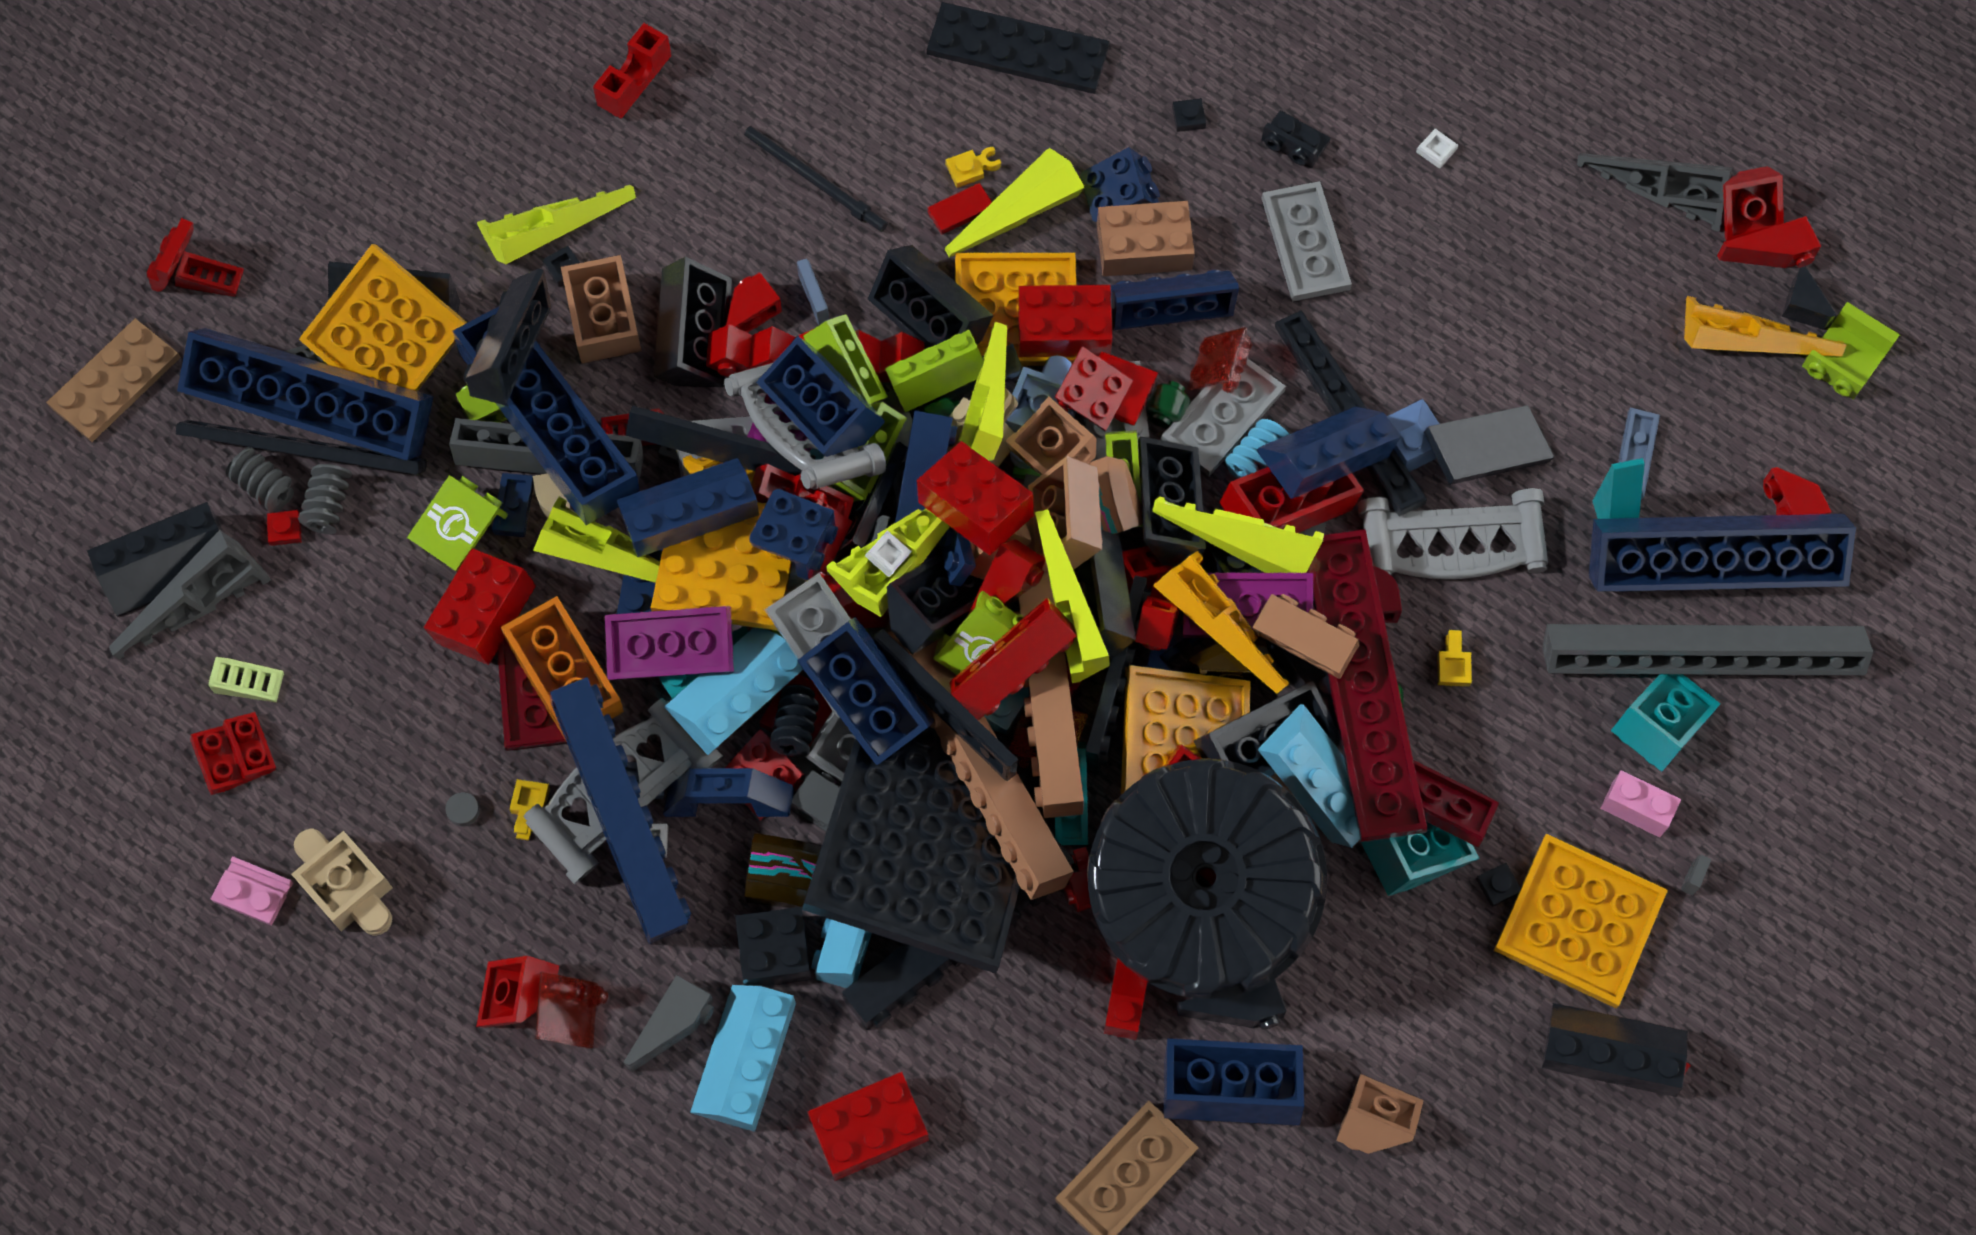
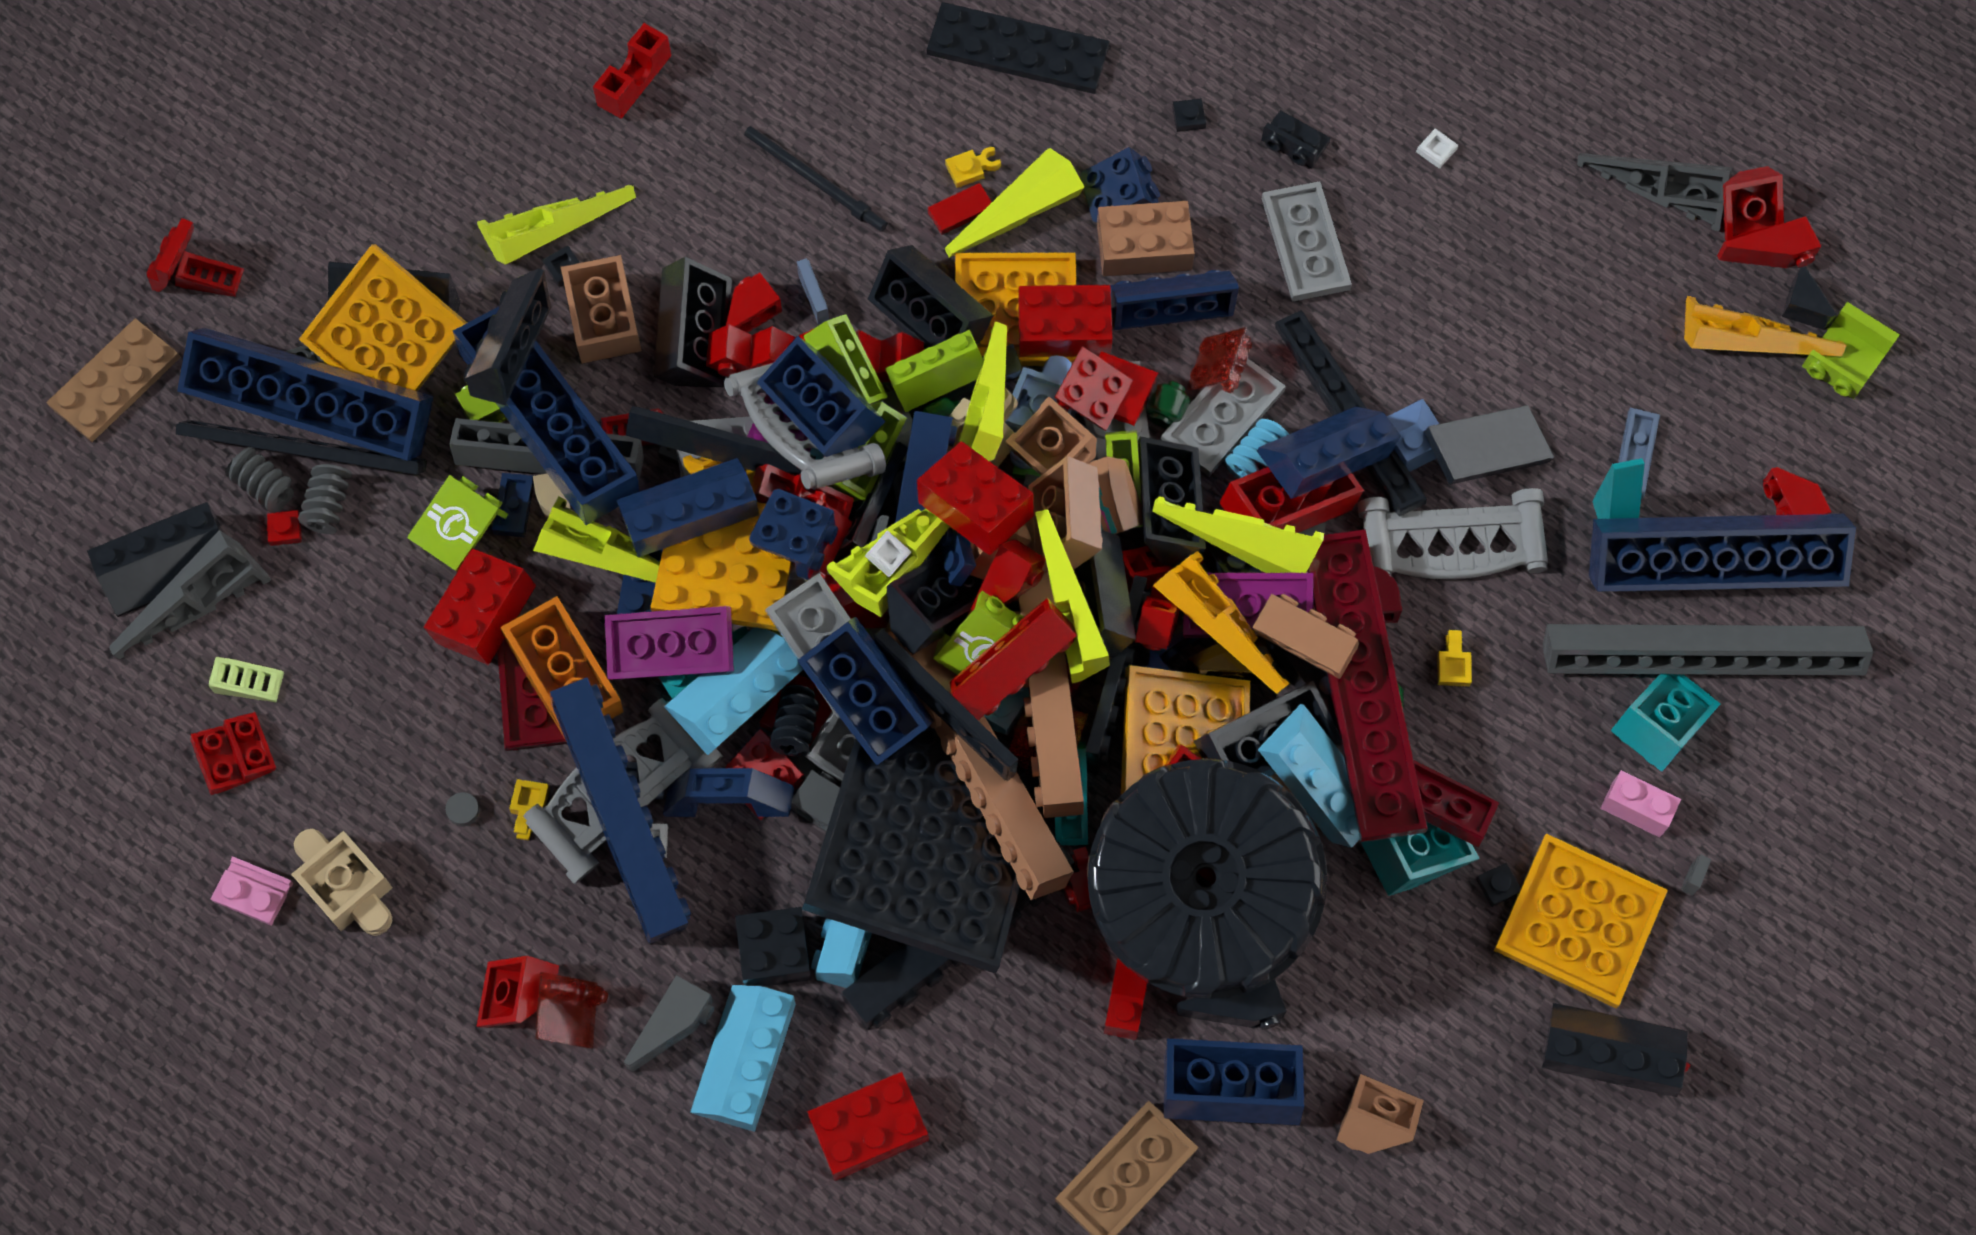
dark brown slope [745,833,821,908] -> none

